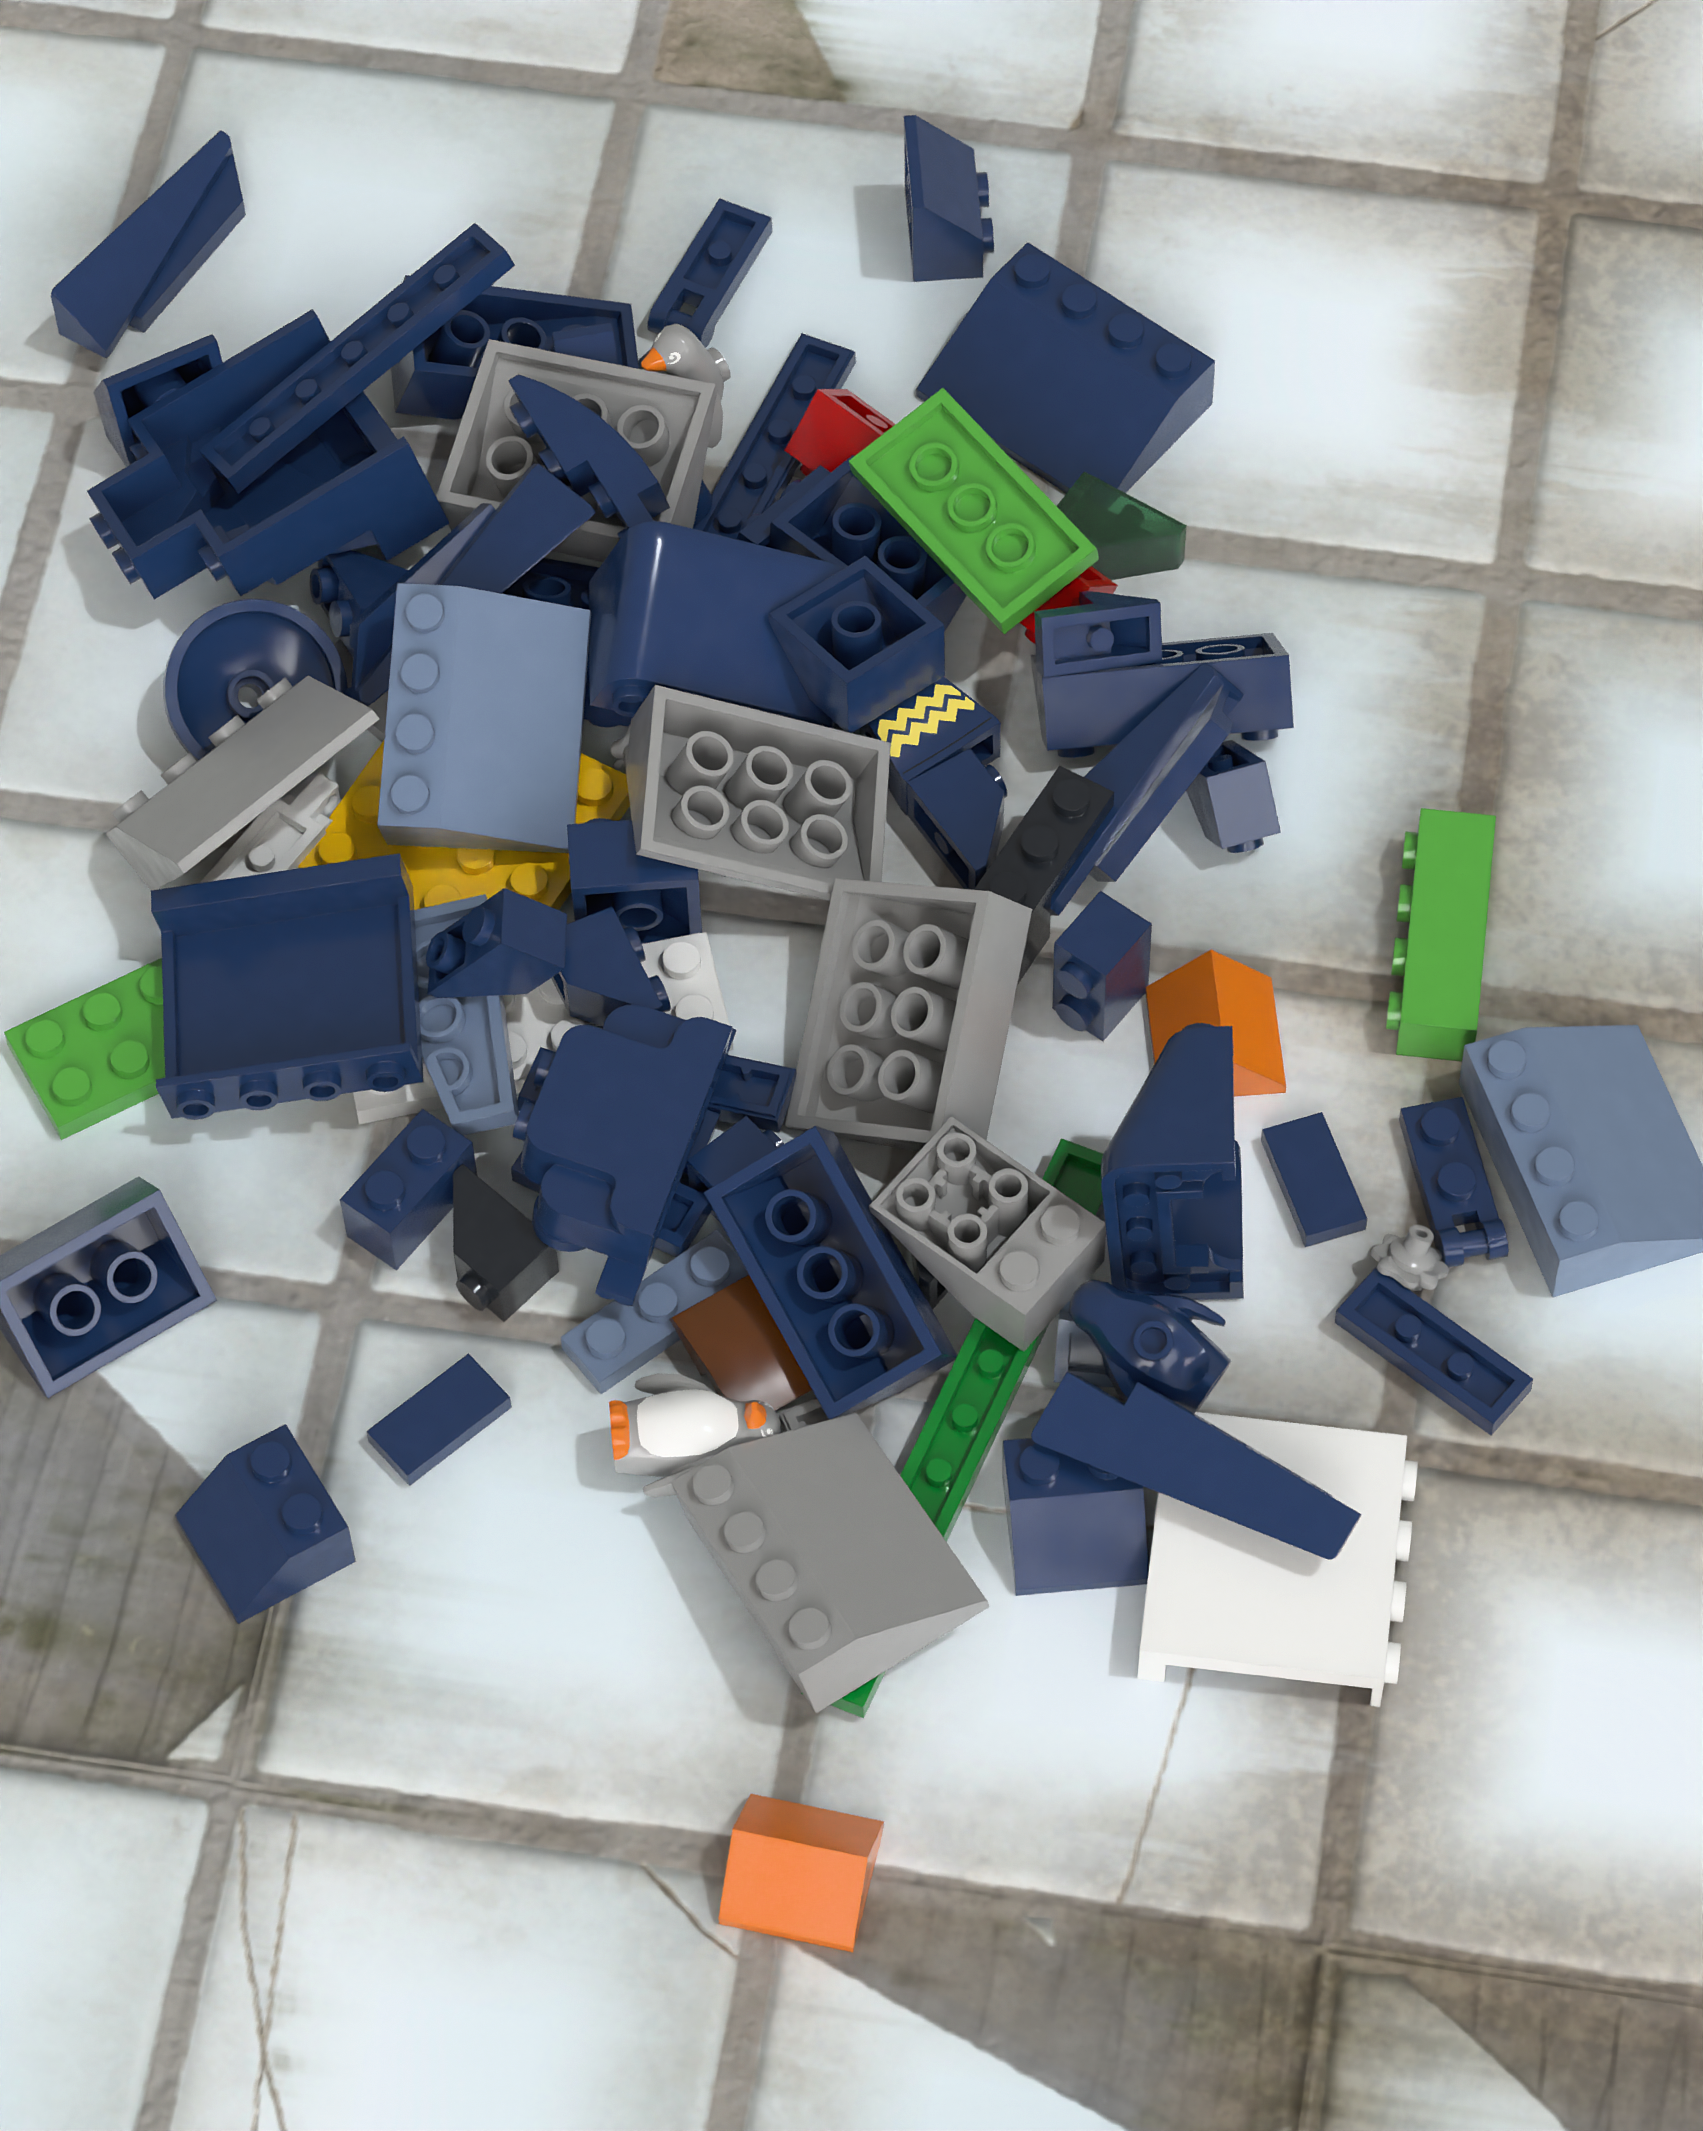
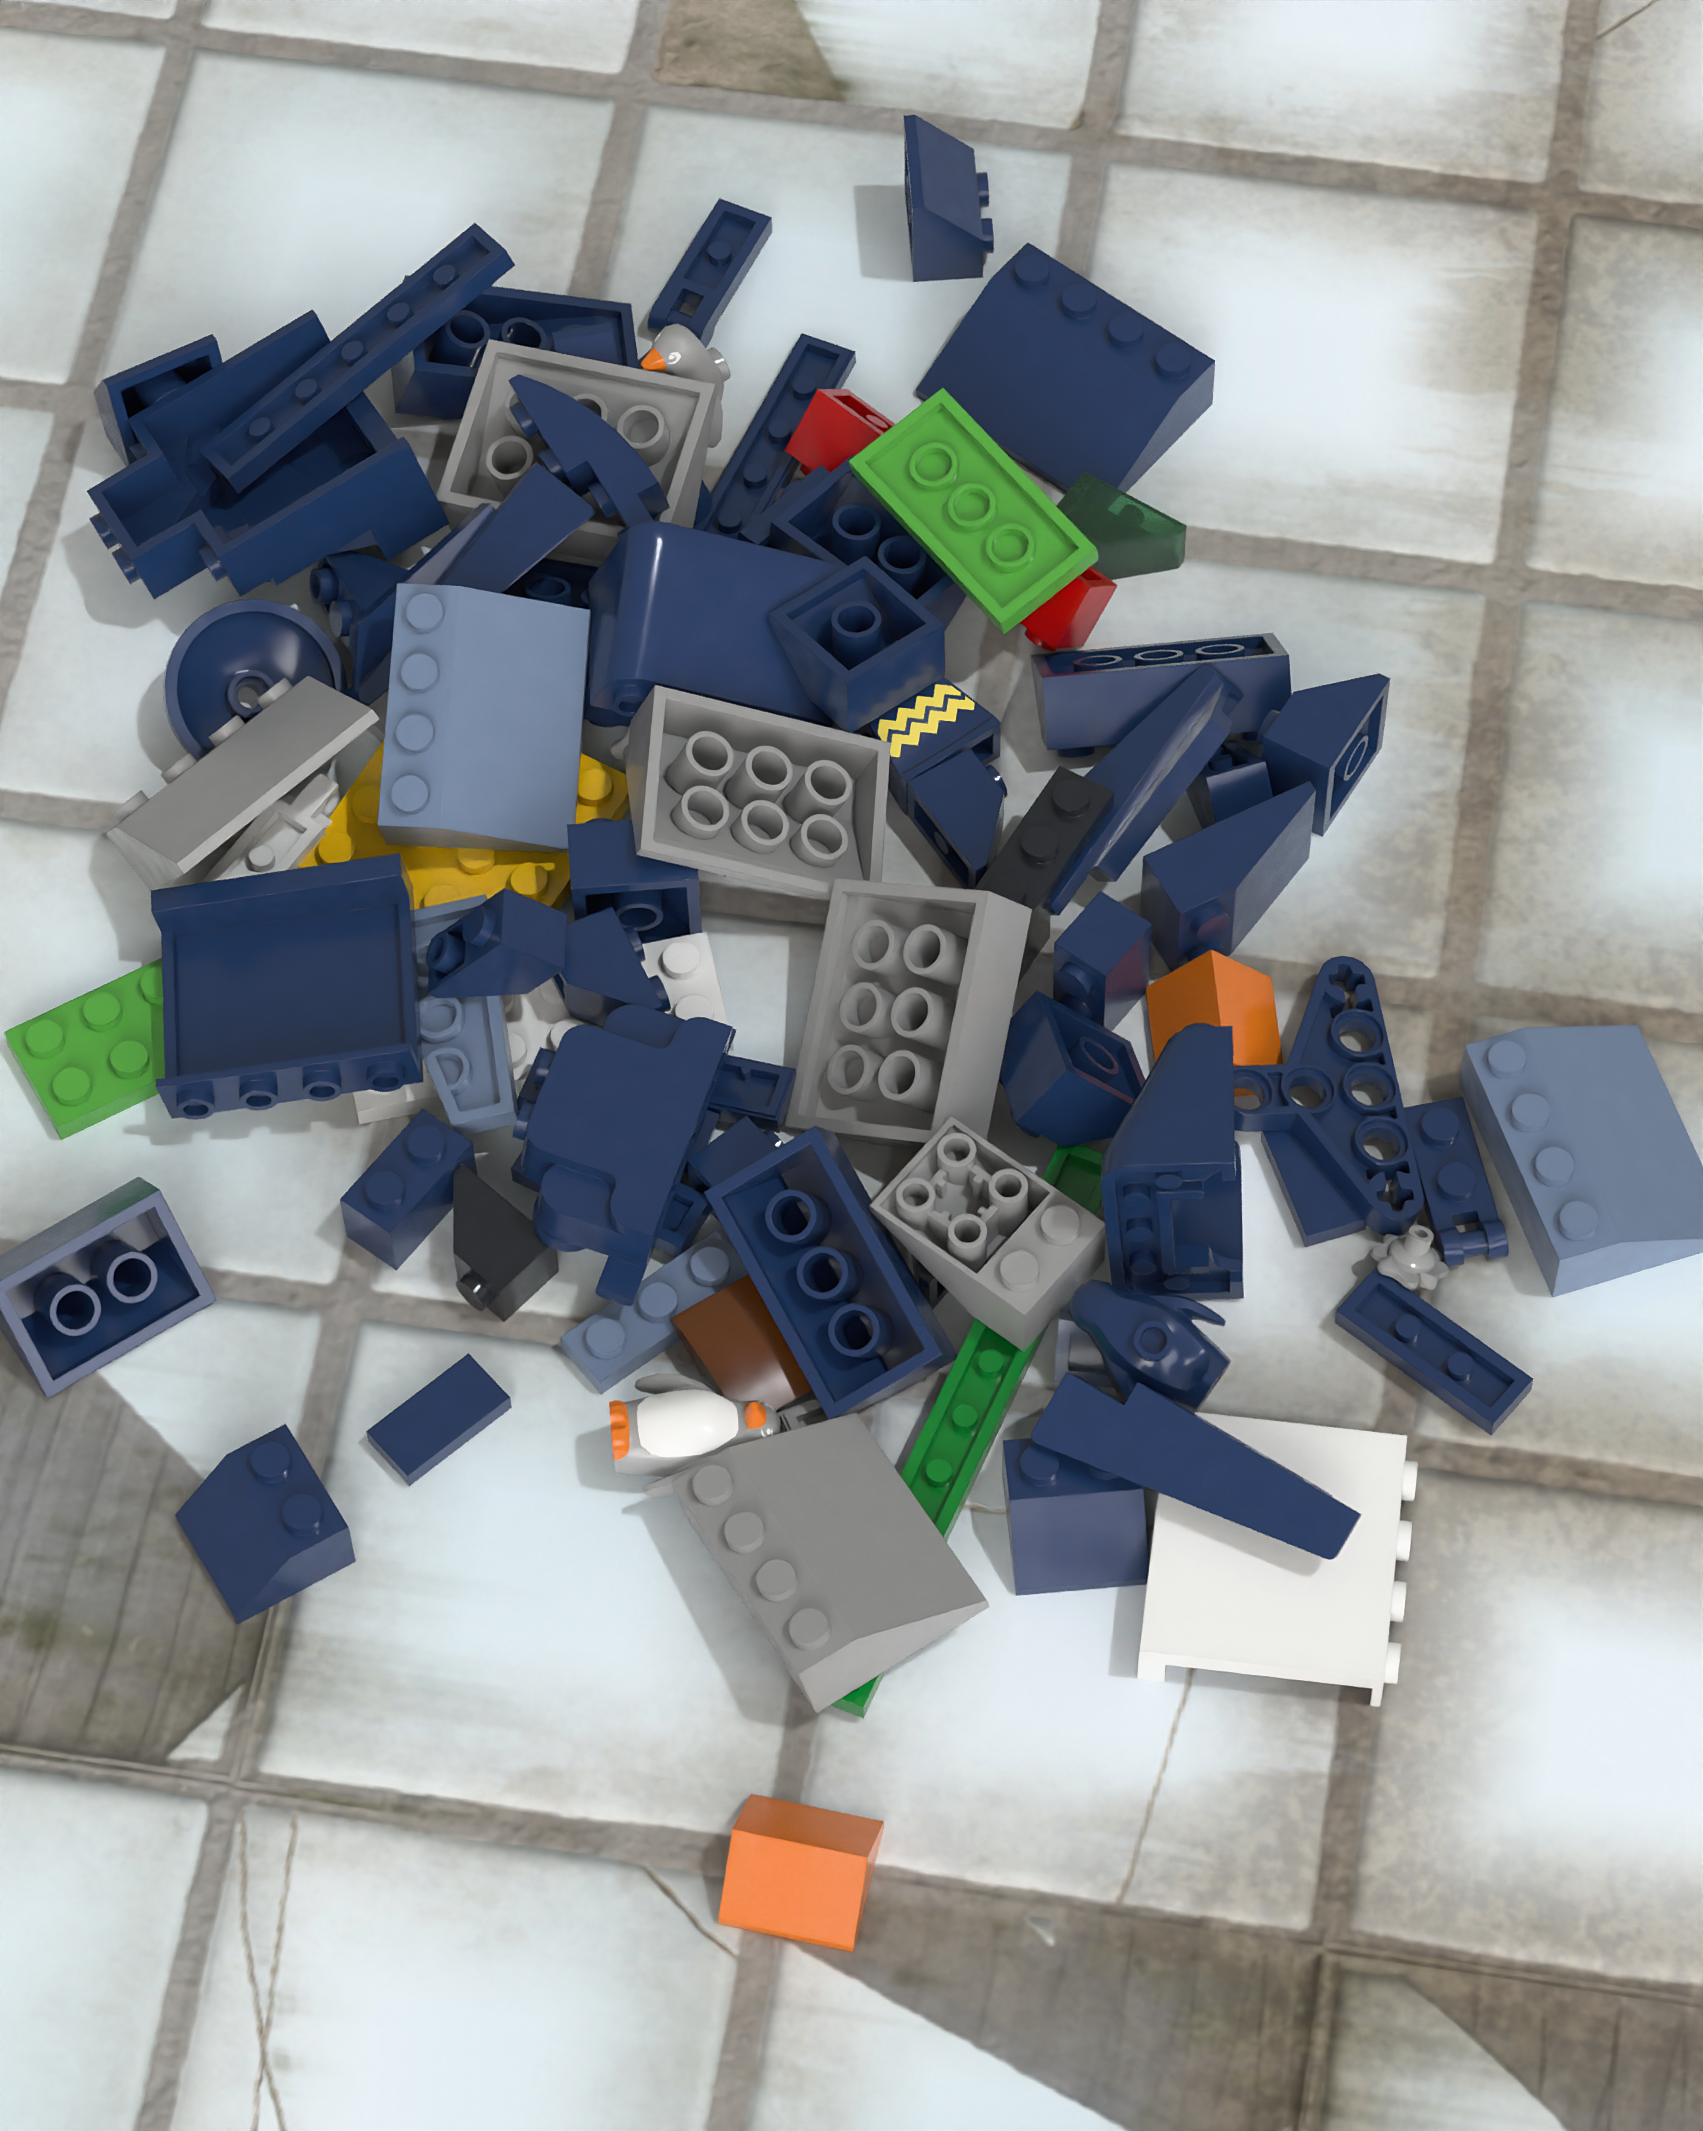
dark blue wedge [51,130,246,359] -> none
dark blue slope [1034,591,1162,678] -> none
bright green brick [1386,808,1496,1062] -> none
none -> dark blue slope [999,990,1145,1148]
none -> dark blue slope [1140,781,1316,972]
none -> dark blue beam [1233,956,1423,1236]
none -> dark blue slope [1257,673,1390,837]

